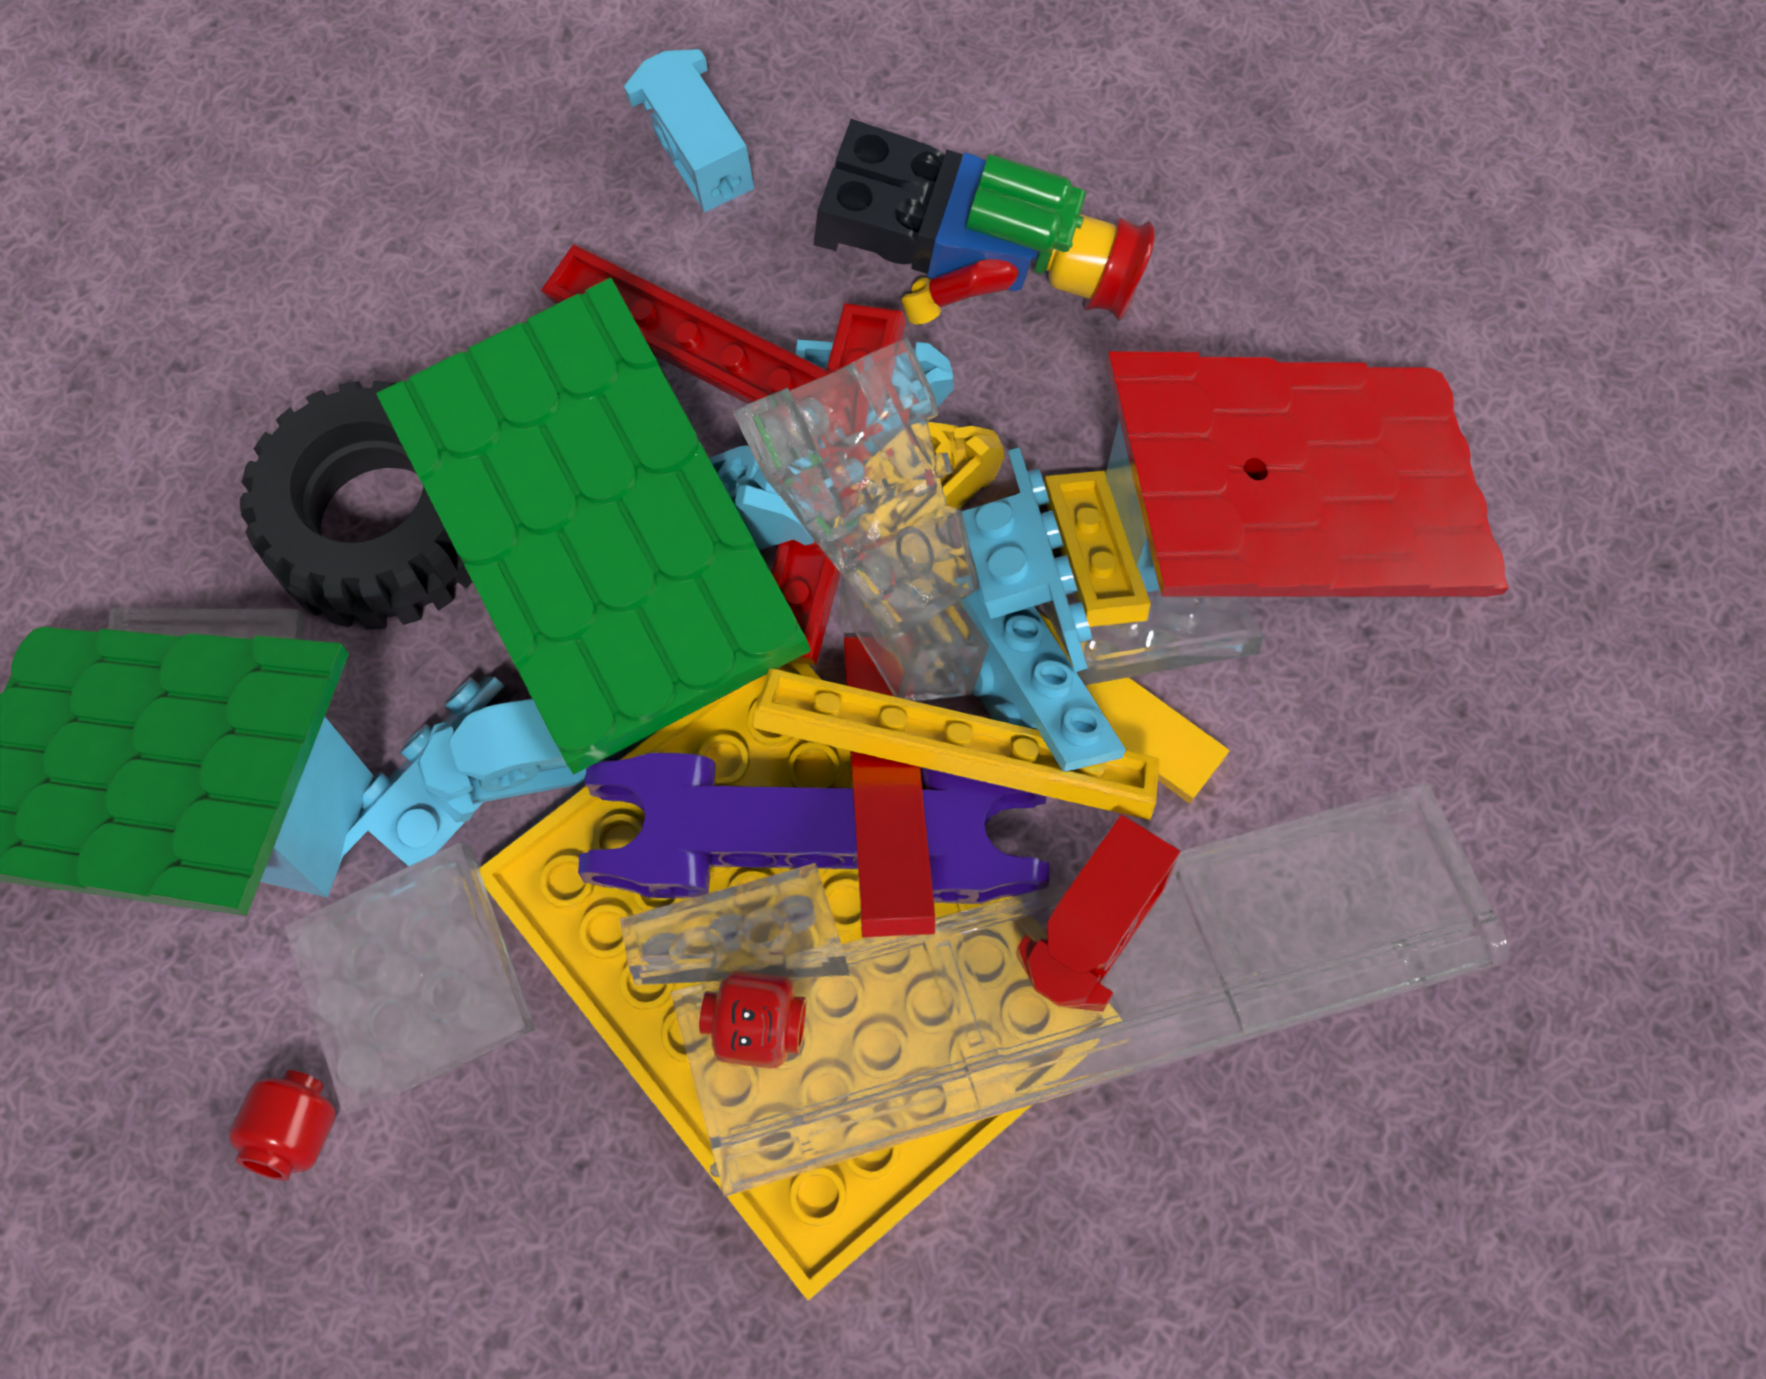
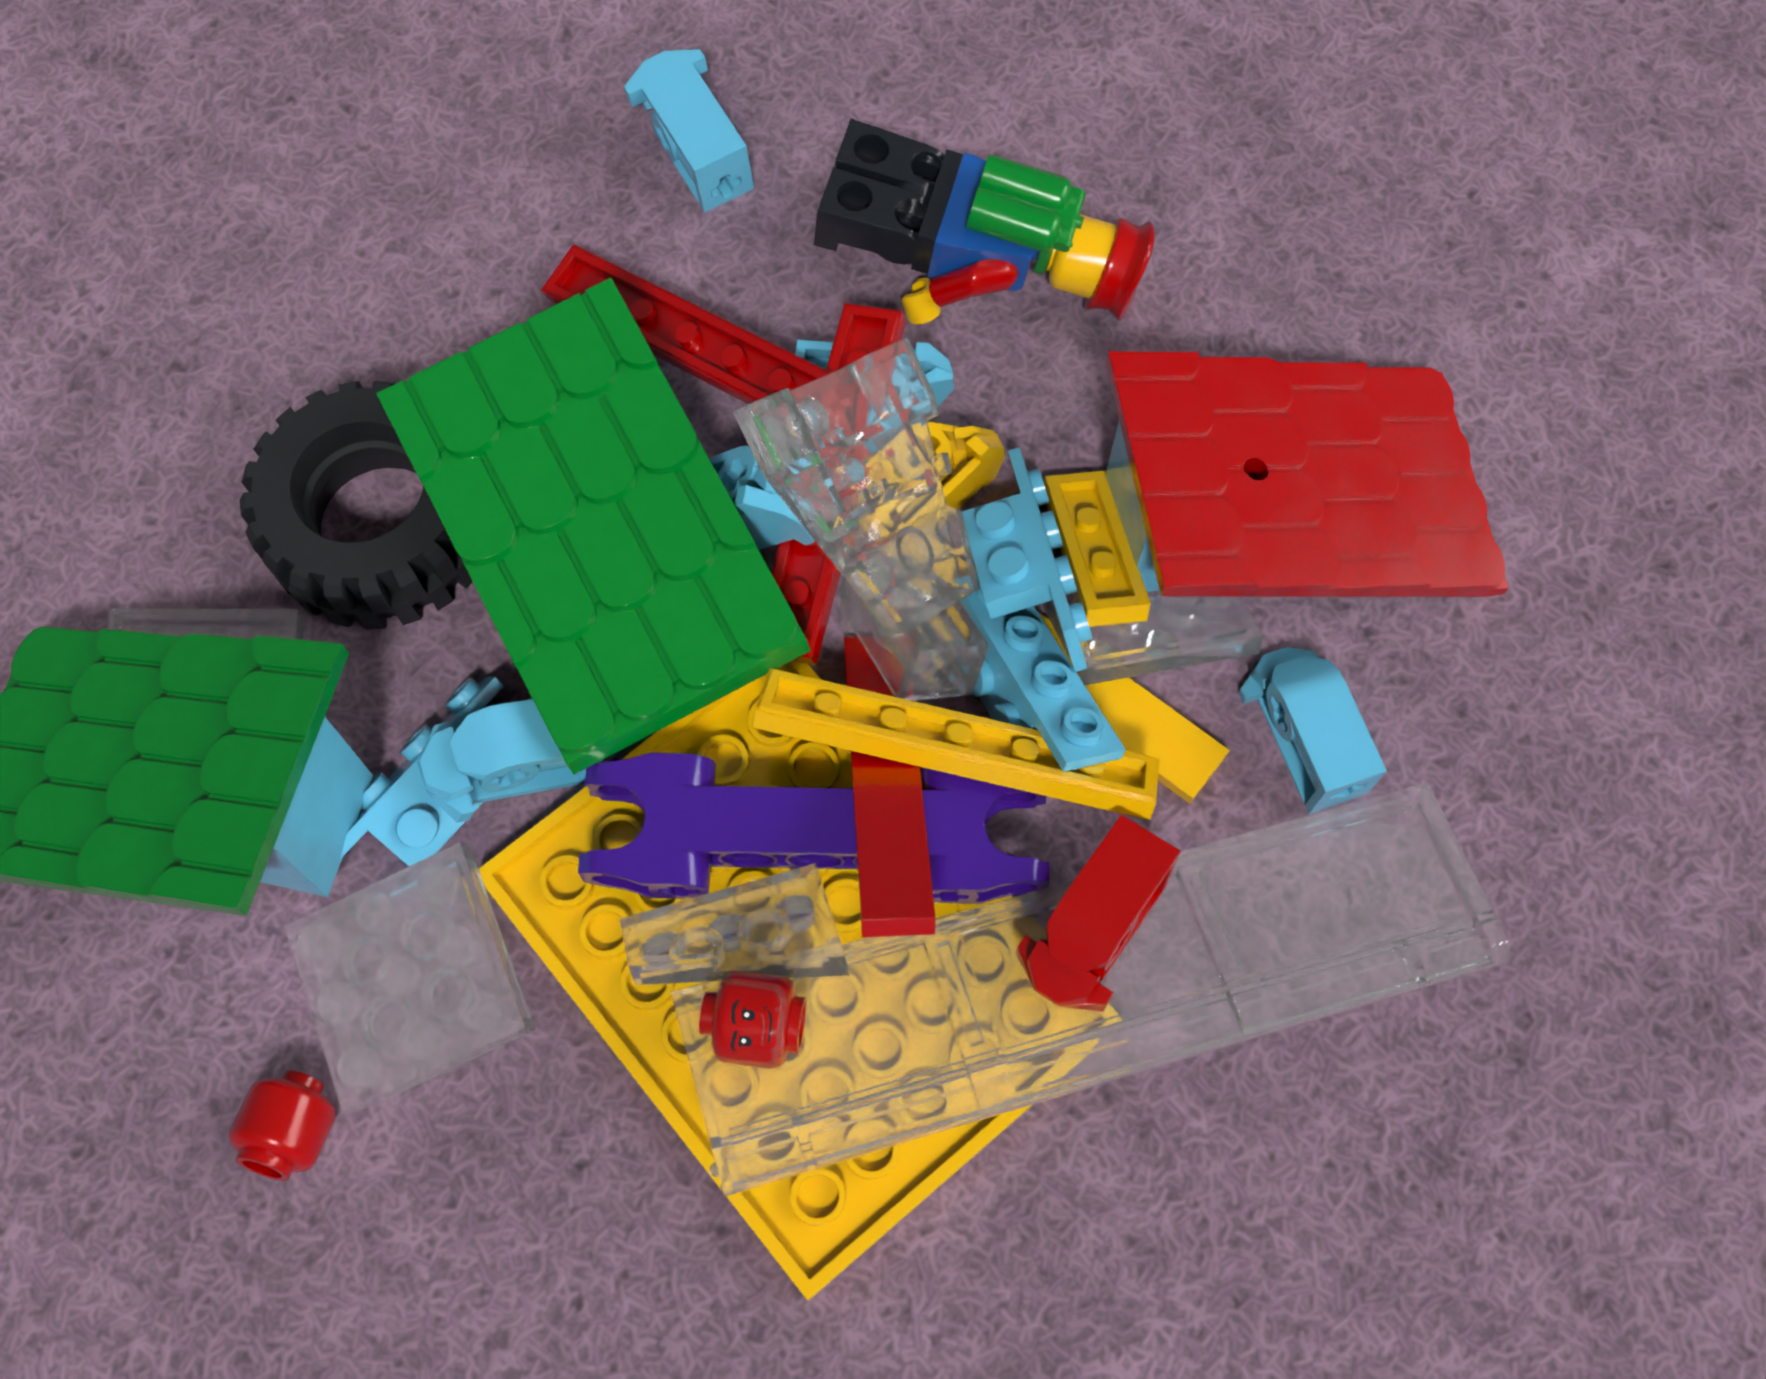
none -> medium azure piece [1238,647,1387,814]

